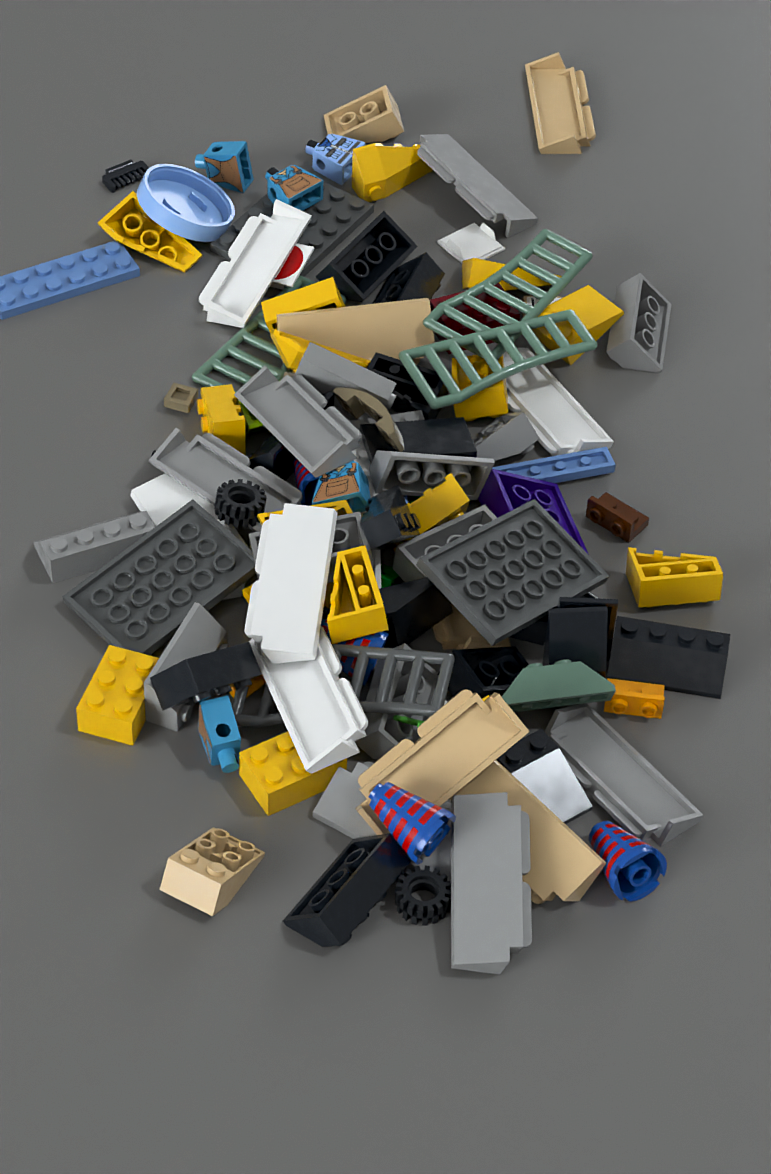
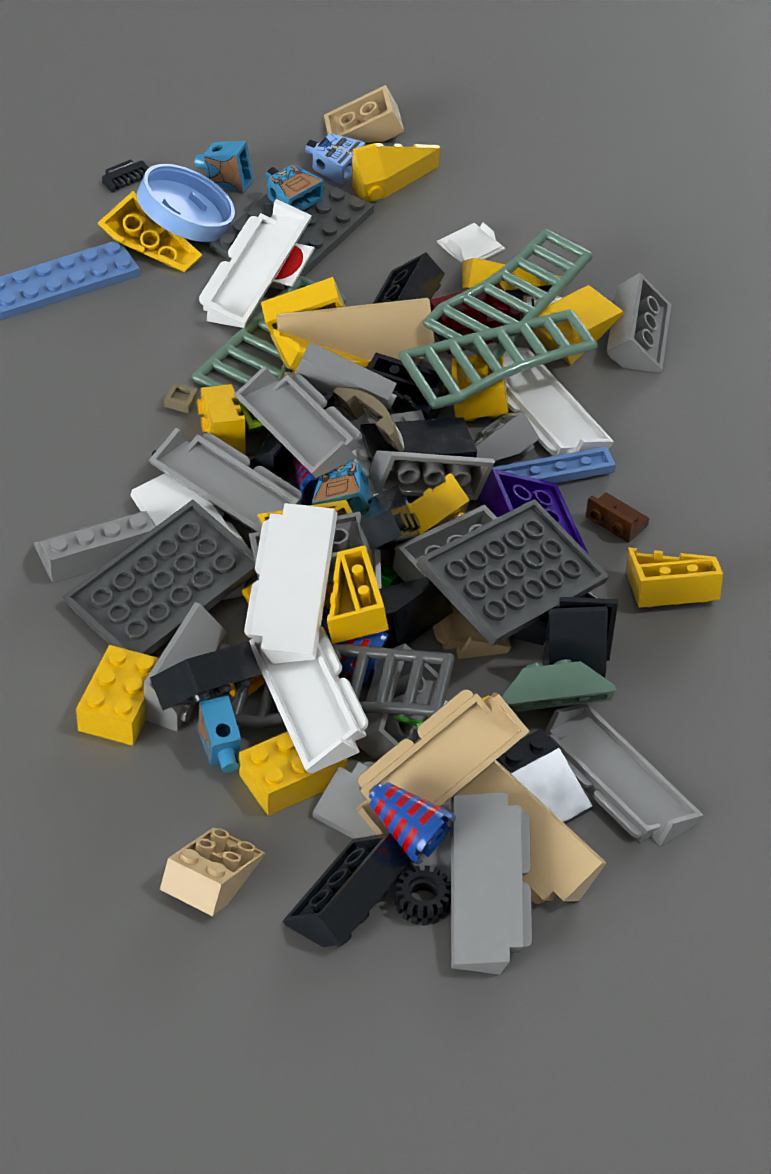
black tyre [214,479,267,528] -> none
black slope [316,211,418,302] -> none
light grey slope [417,134,538,238] -> none
black slope [437,646,529,699] -> none
tan slope [525,52,596,154] -> none
blue cone [588,821,667,902] -> none
light orange bracket [604,678,665,719] -> none
black slope [607,616,730,699] -> none

